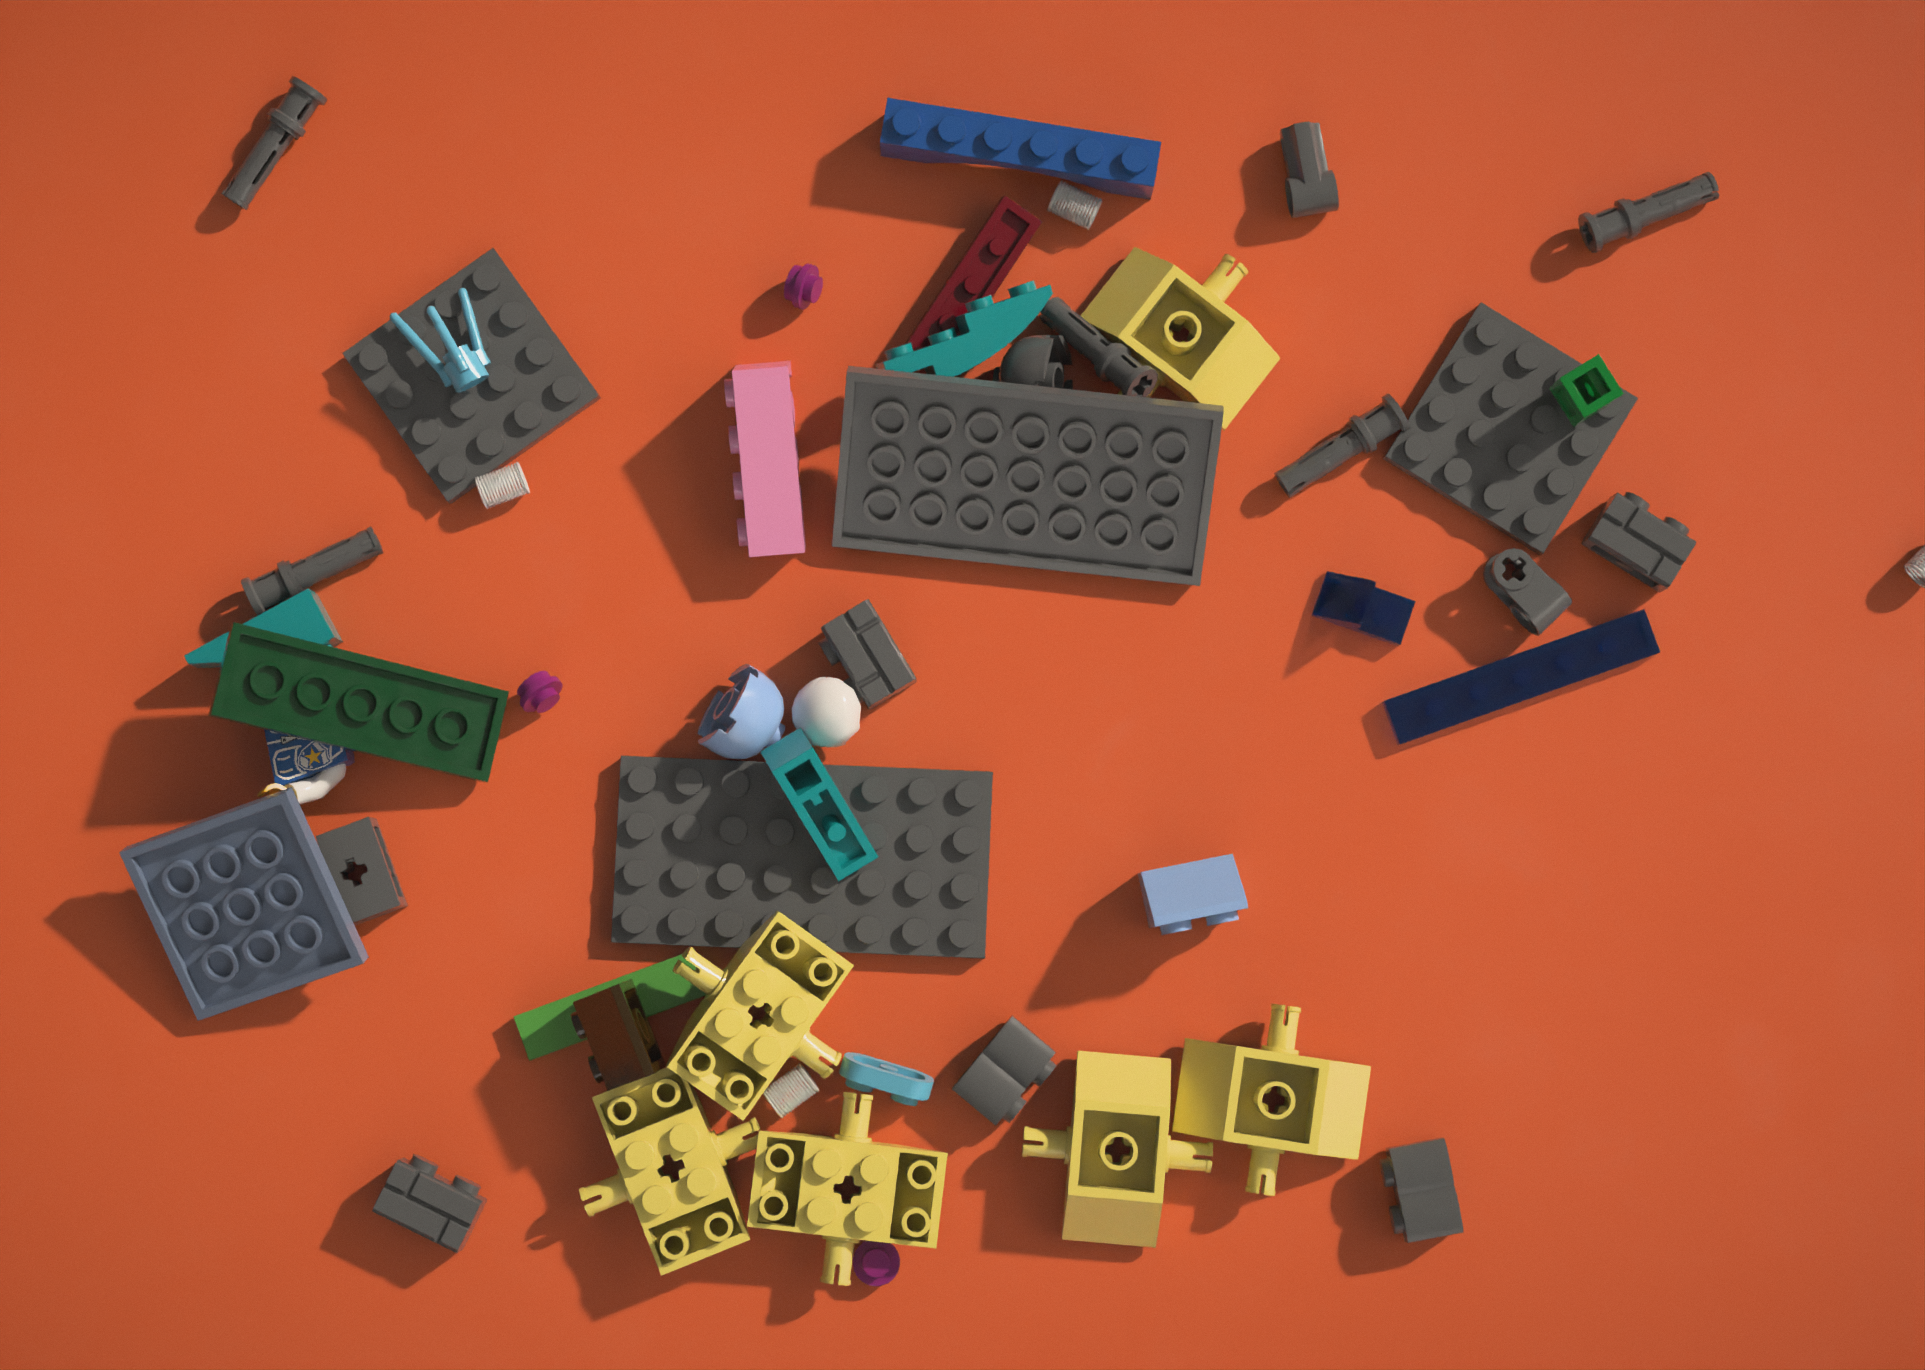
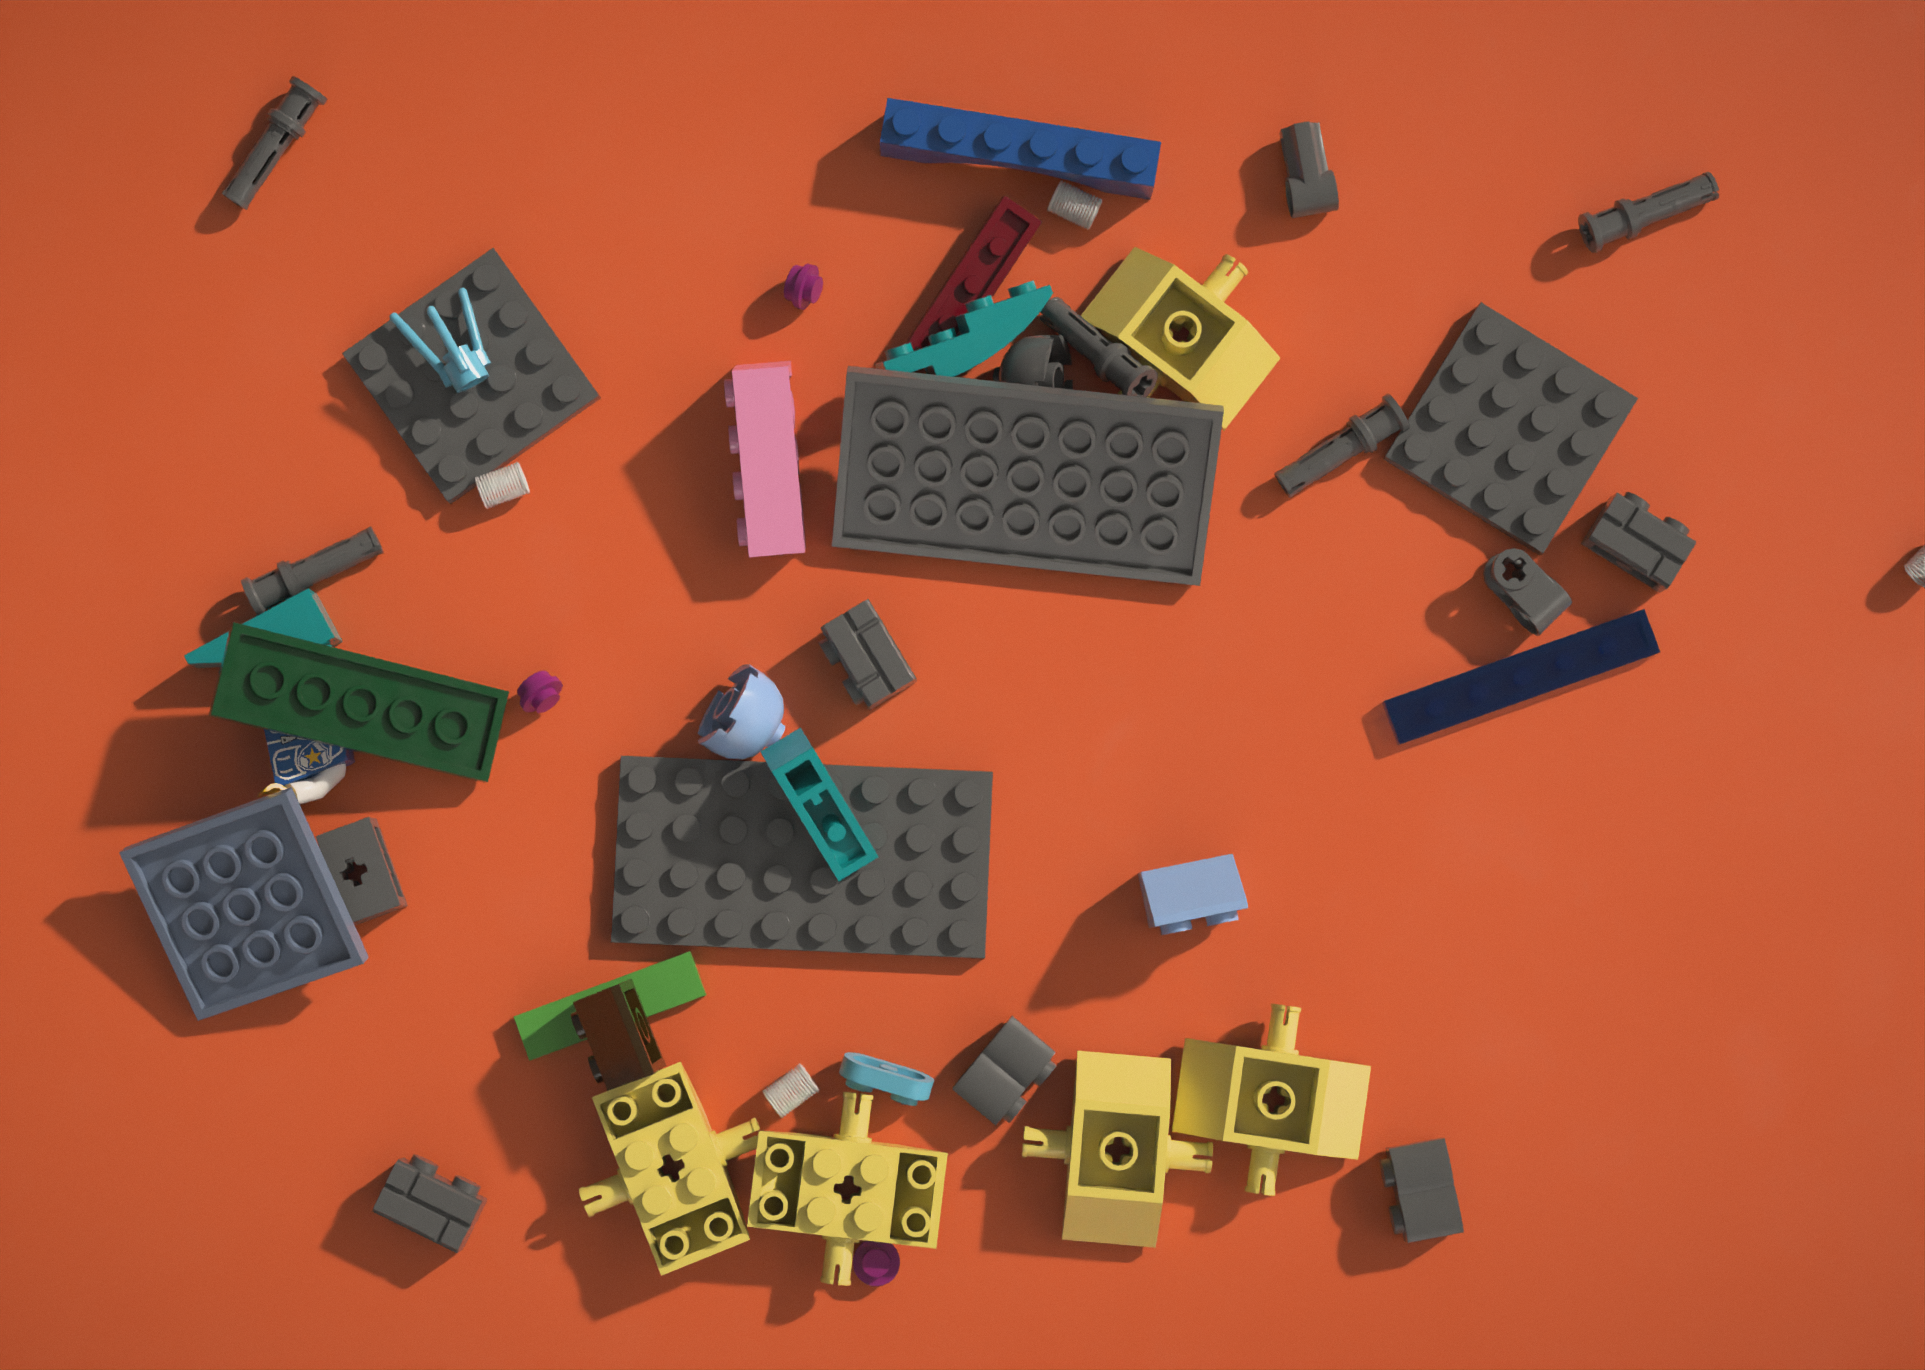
light yellow slope [666,910,854,1121] -> none
white hair [792,677,861,748] -> none
clear blue slope [1311,571,1416,646] -> none
green brick [1549,354,1624,427] -> none

